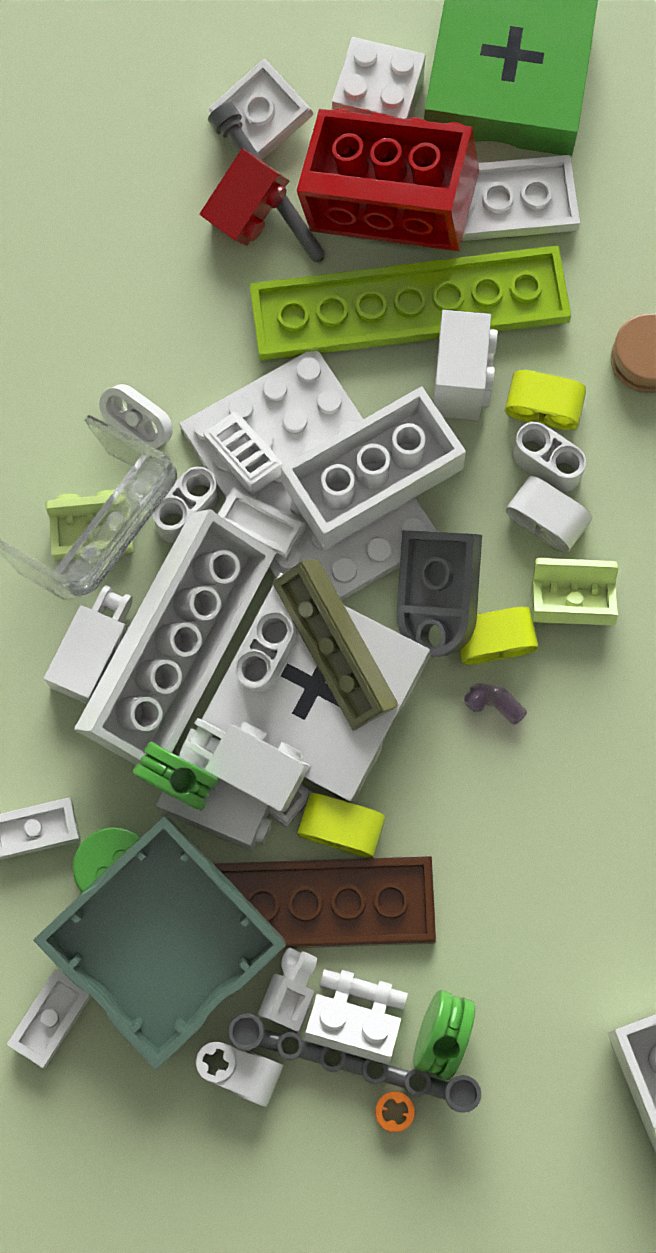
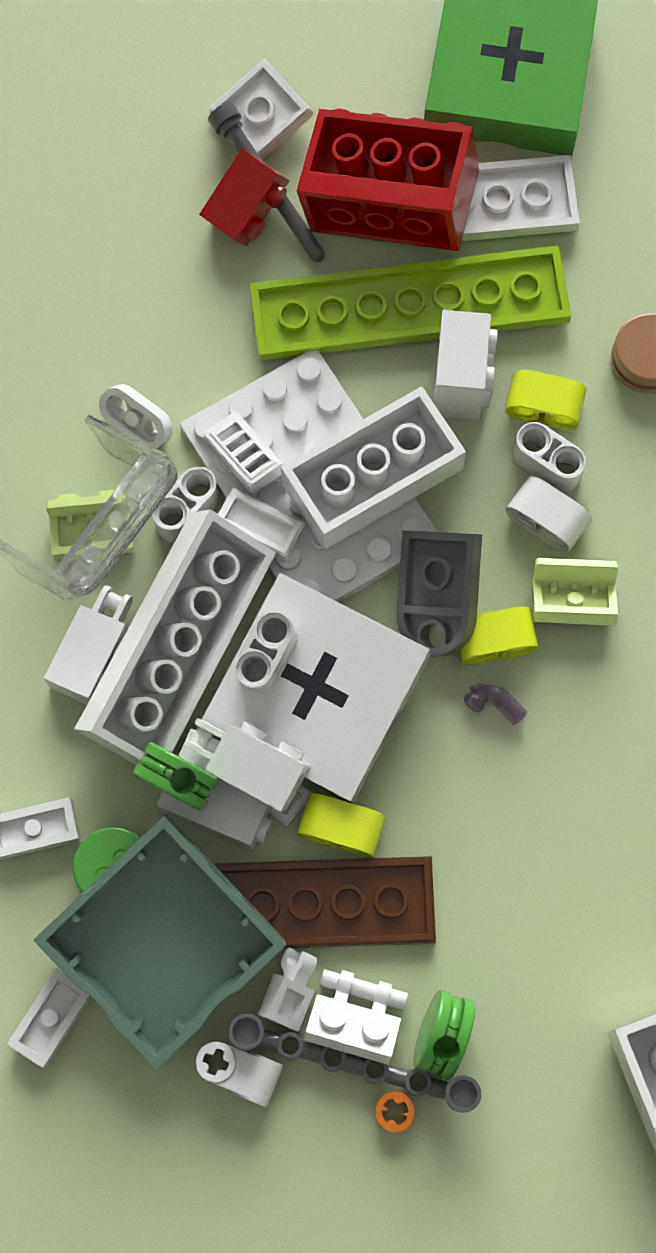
olive slope [272,559,398,731] -> none
white brick [332,37,426,119] -> none

